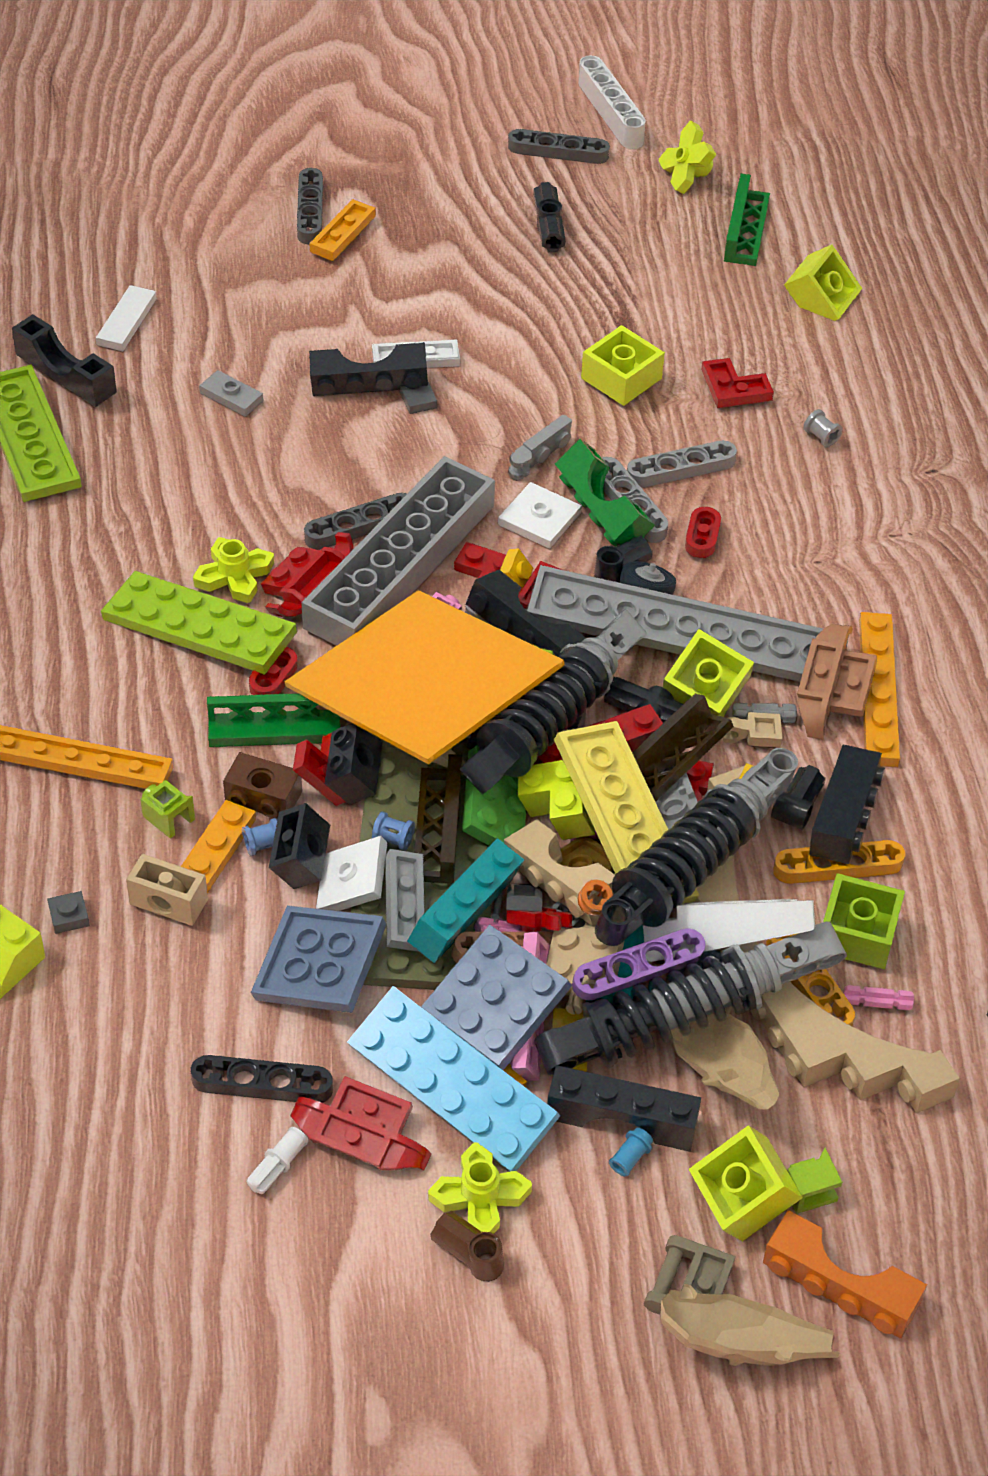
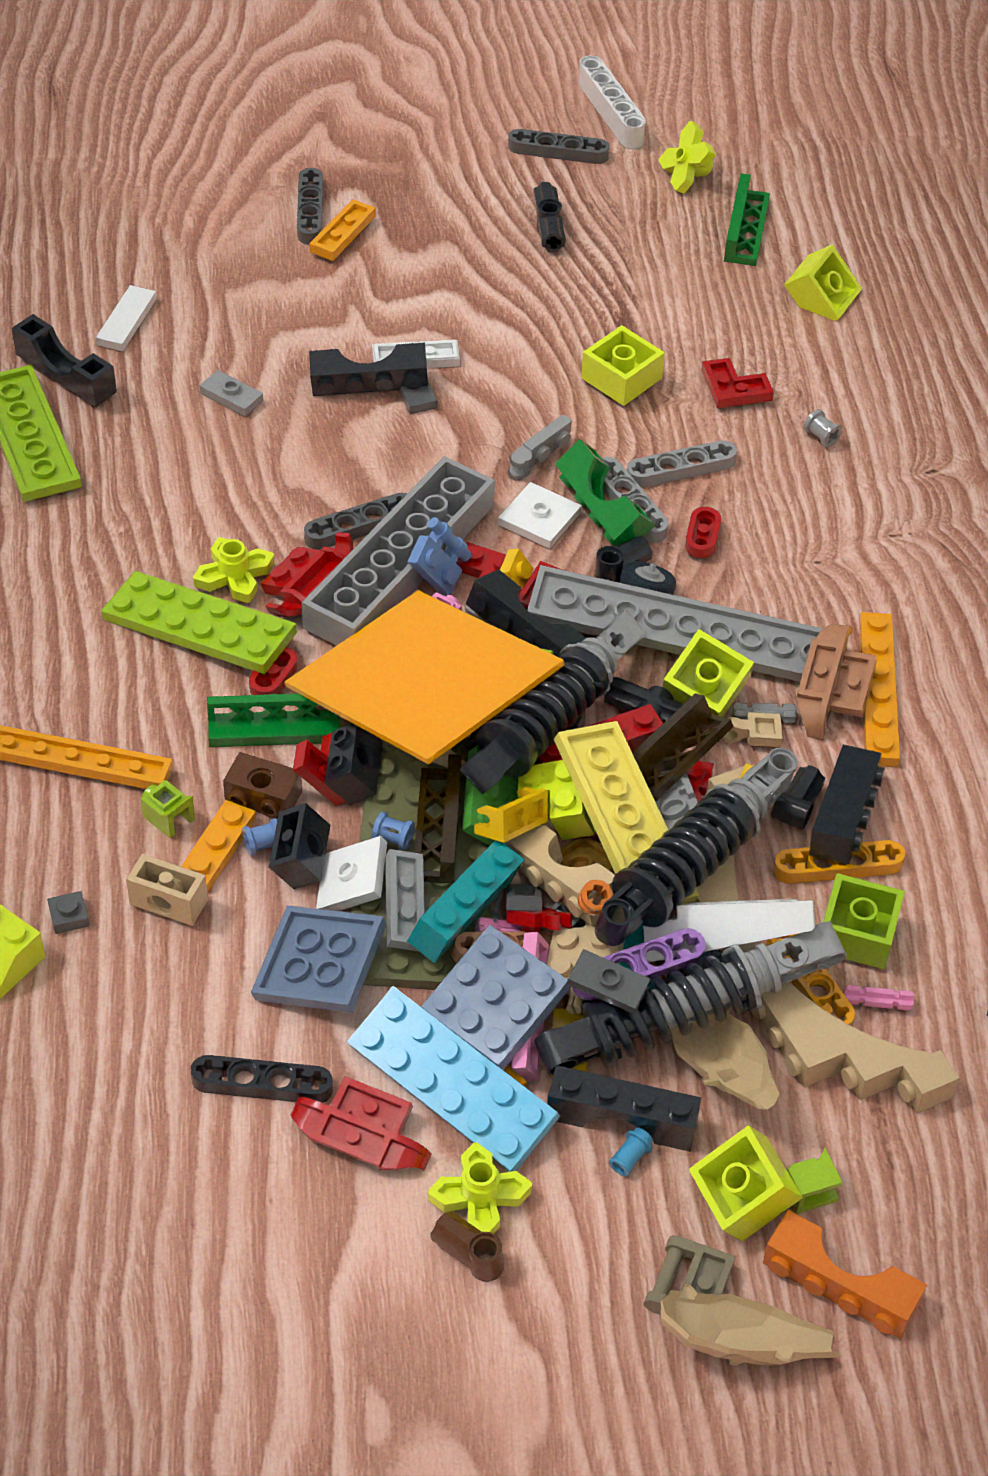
white axle [246,1127,309,1194] -> none
none -> medium blue plate [407,517,471,596]
none -> yellow hinge [474,787,548,843]
none -> dark grey plate [567,949,650,1014]

